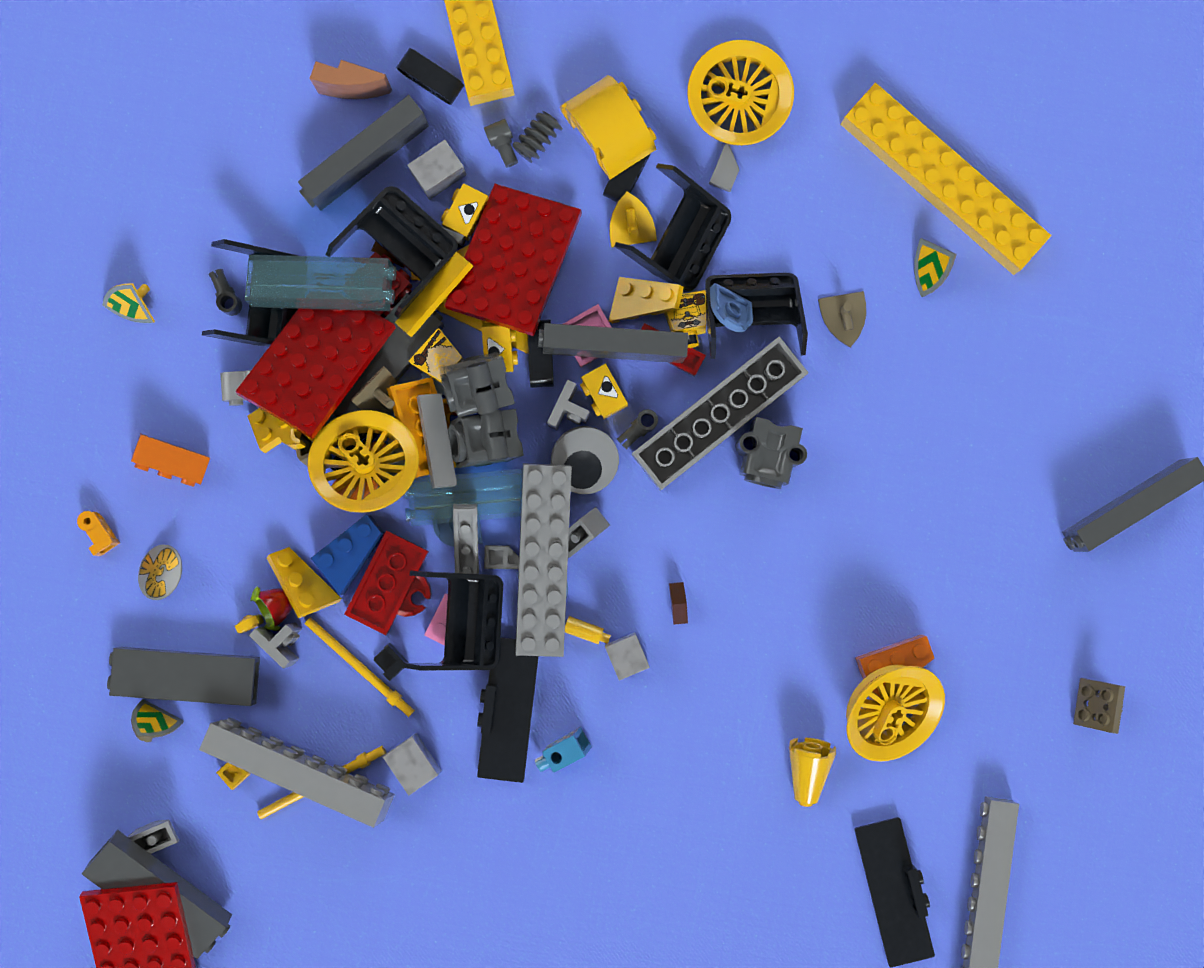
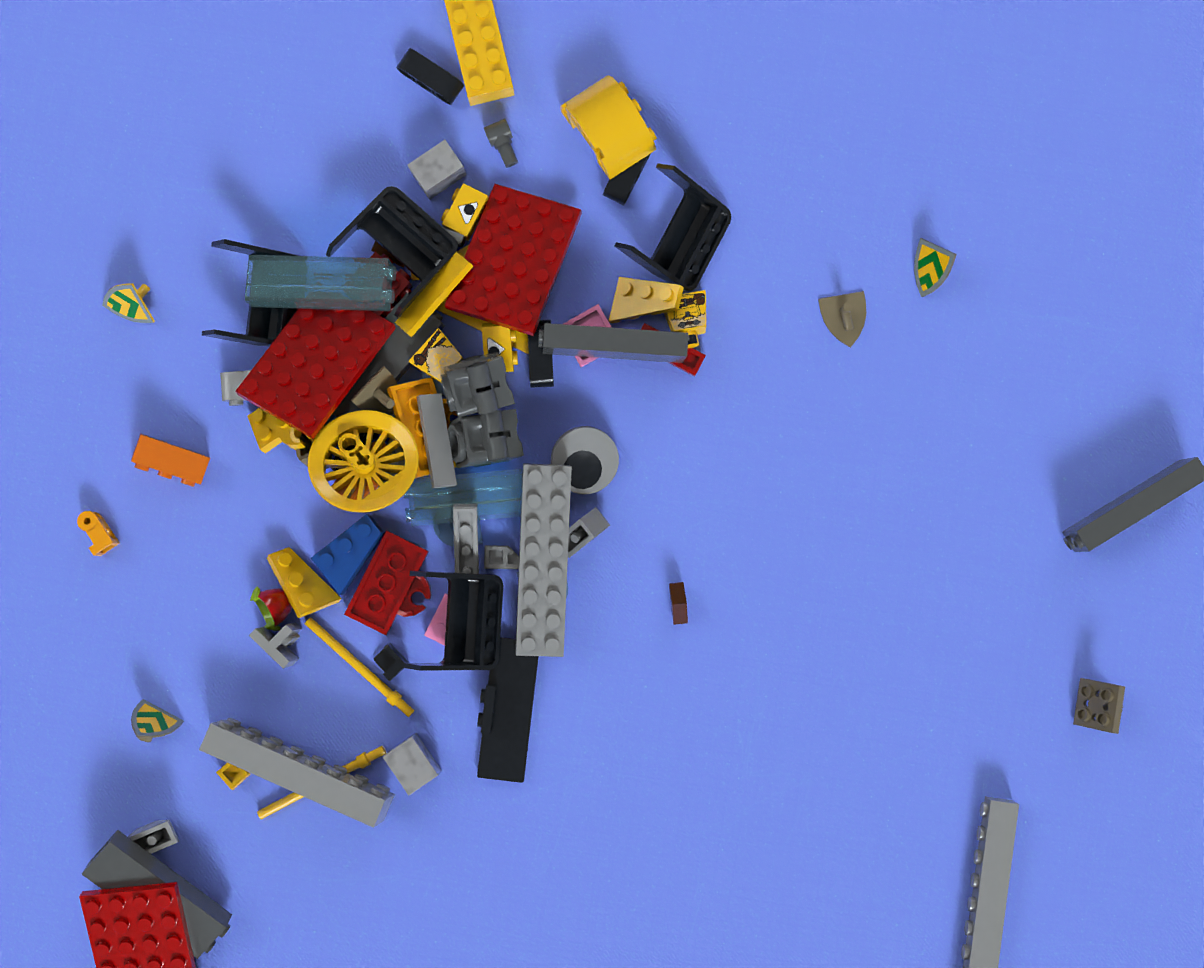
dark grey brick [107,647,260,706] -> none
shield [138,545,182,600] -> none
dark grey pin [209,269,242,316] -> none
yellow tile [235,614,264,633] -> none
dark grey brick [298,95,429,211] -> none
nougat slope [309,60,392,99] -> none
dark grey piece [513,111,563,163] -> none
dark azure torso [535,726,592,772] -> none
light grey bracket [547,380,590,430] -> none
yellow cylinder [565,616,611,644] -> none
yellow brick [579,363,628,420] -> none
flat silver piece [605,632,650,681] -> none
yellow shield [610,191,657,248] -> none
dark grey pin [616,409,658,450] -> none
light grey brick [631,336,808,491] -> none
yellow piece [687,40,794,146] -> none
black windscreen [705,273,808,359] -> none
light grey tile [709,143,739,192] -> none
medium blue tile [710,283,753,333] -> none
dark grey piece [735,417,807,489] -> none
yellow cone [789,738,836,807] -> none
yellow brick [840,82,1052,275] -> none
yellow piece [846,665,945,761] -> none
black bracket [854,817,935,968] -> none
orange wedge [855,635,935,700] -> none

